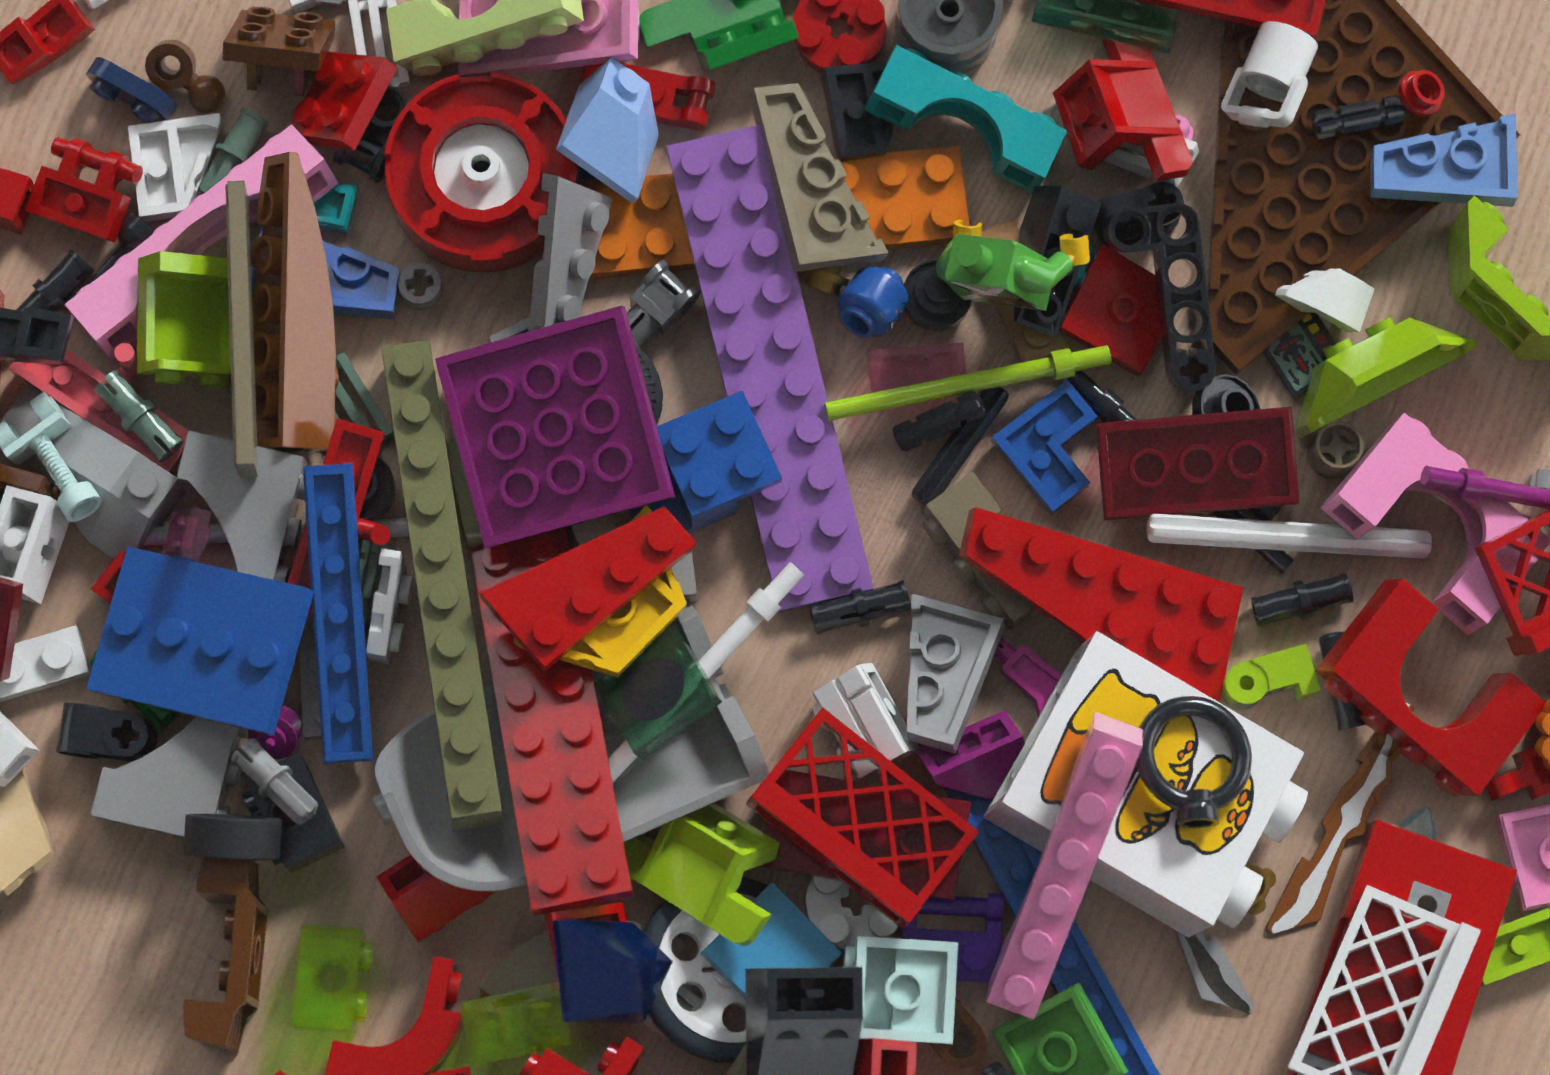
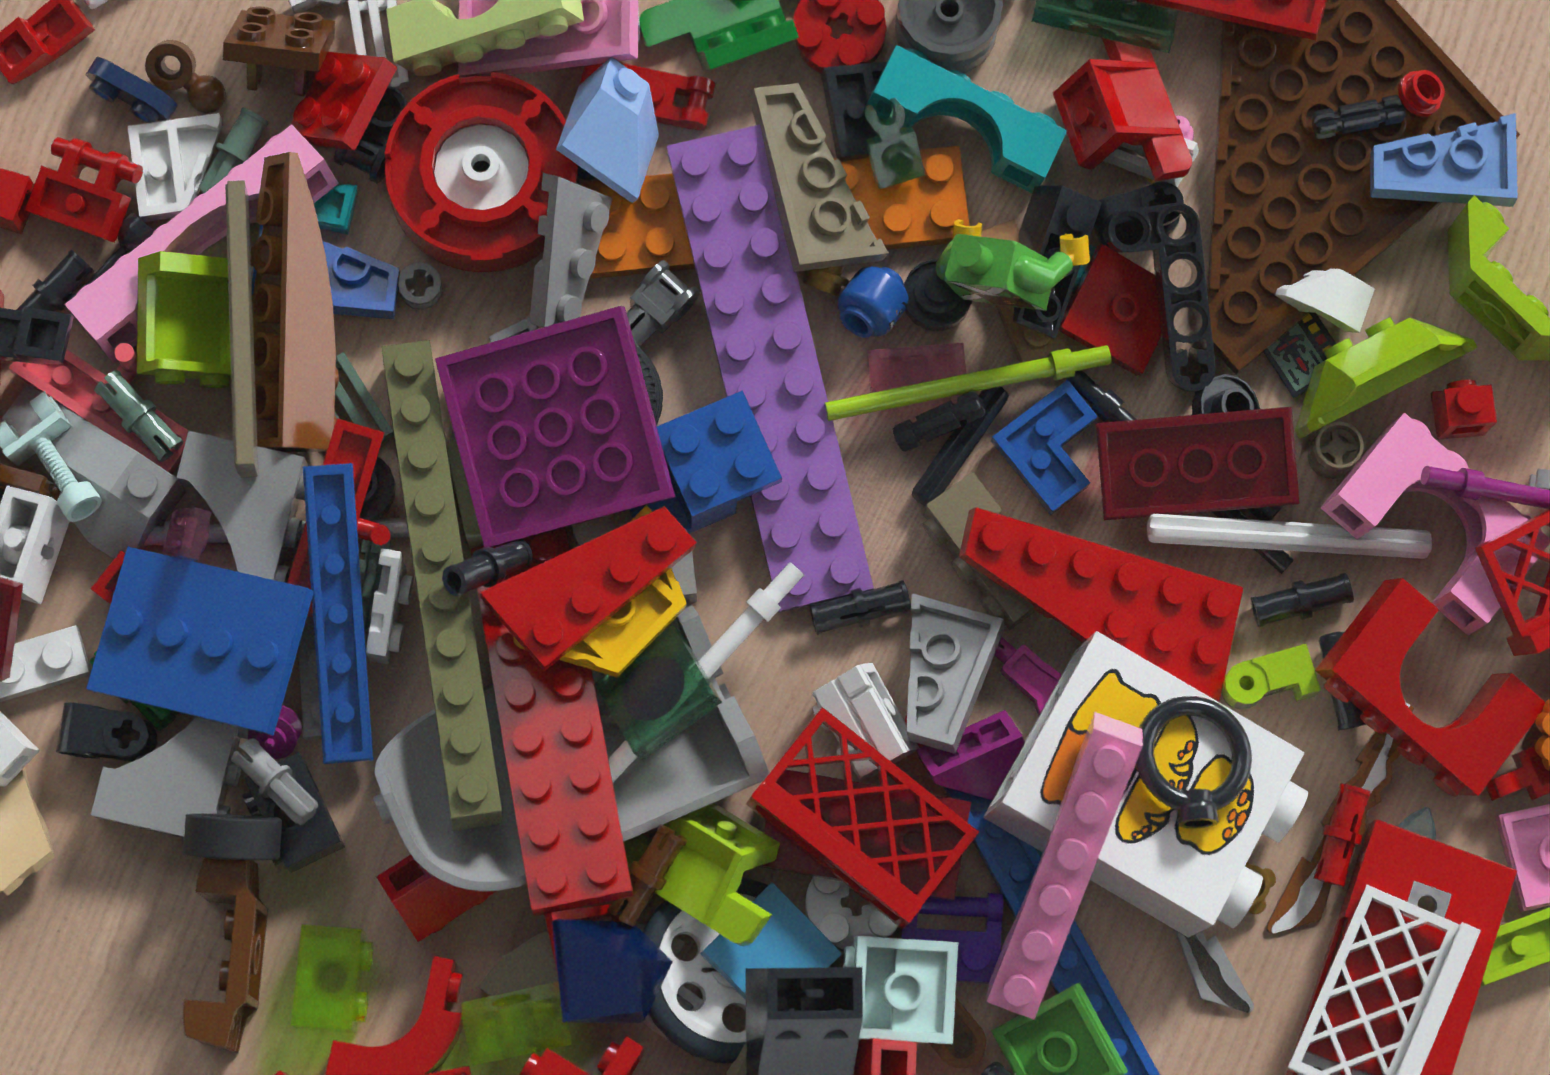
white piece [1221,21,1318,128] -> none
none -> black pin [442,539,533,596]
none -> reddish brown pin [607,824,688,927]
none -> clear green plate [865,98,925,189]
none -> red pin [1313,783,1371,887]
none -> red brick [1431,379,1497,440]

